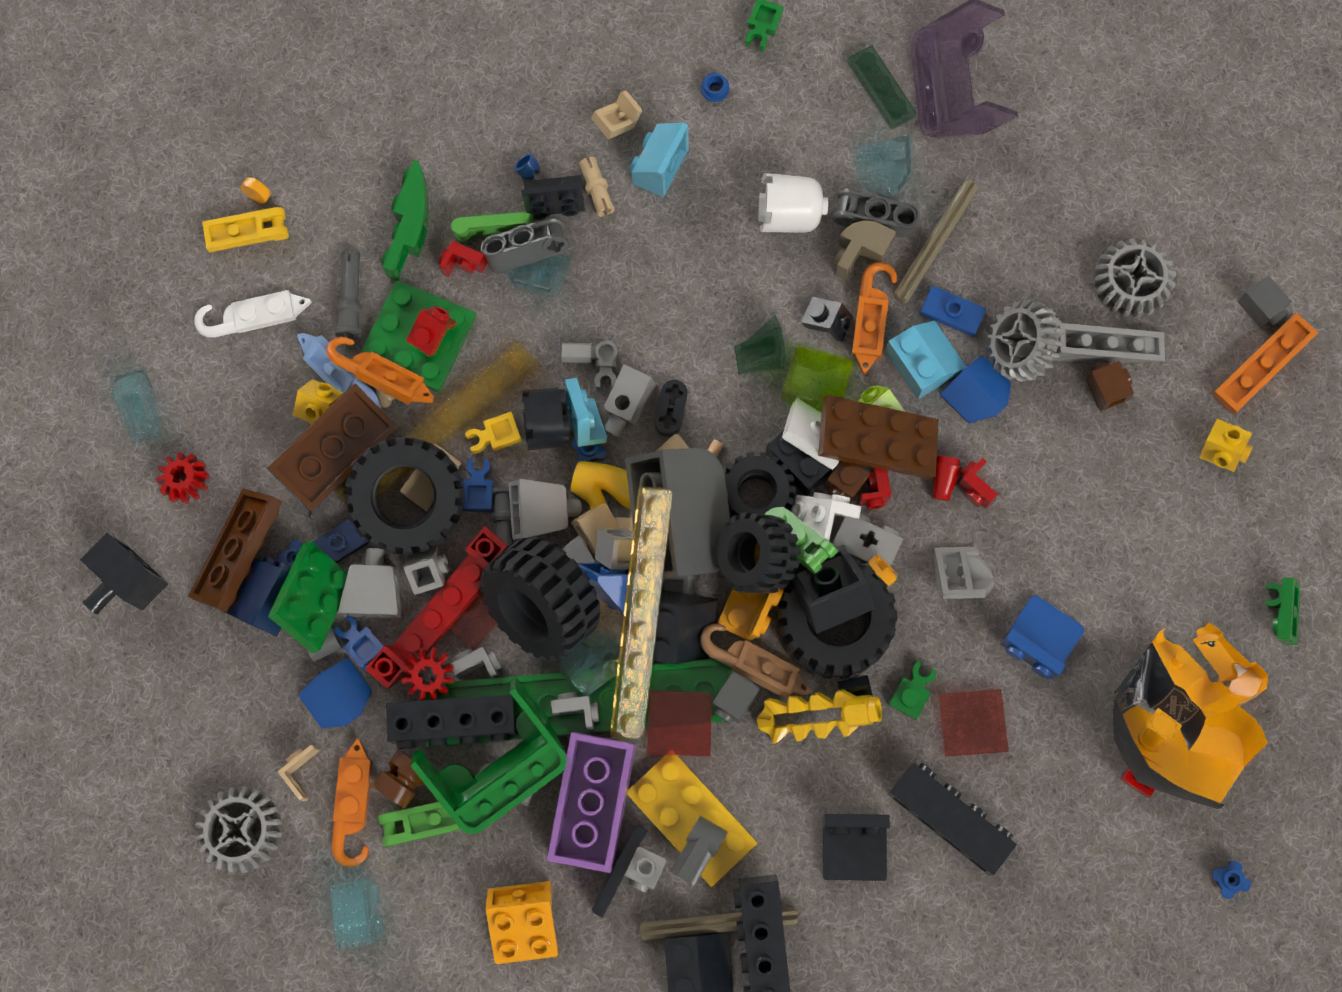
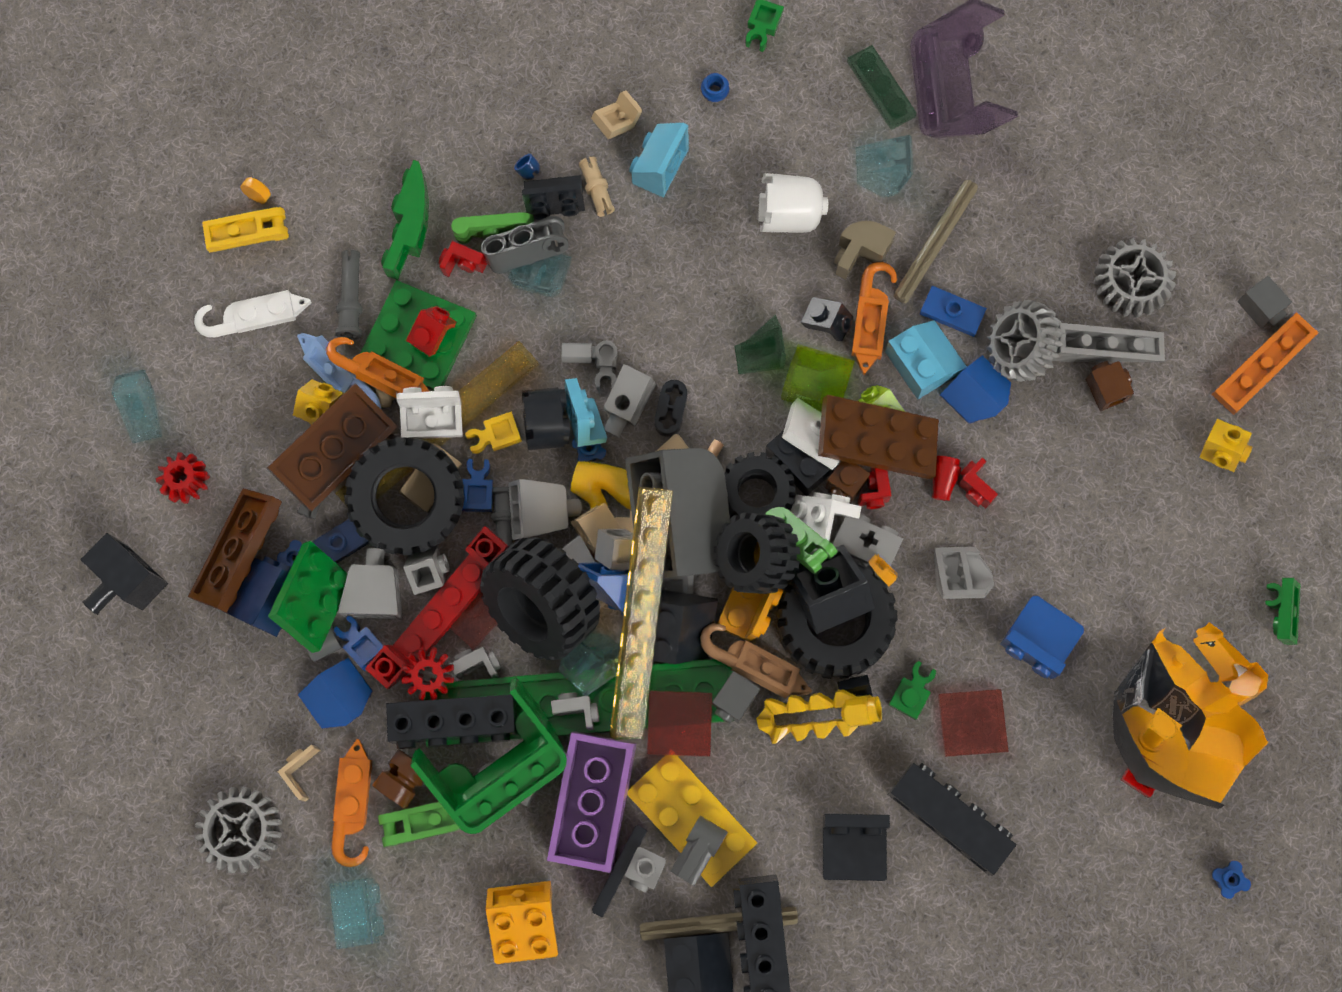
dark grey piece [832,188,920,238] -> none
none -> white bracket [396,386,463,439]

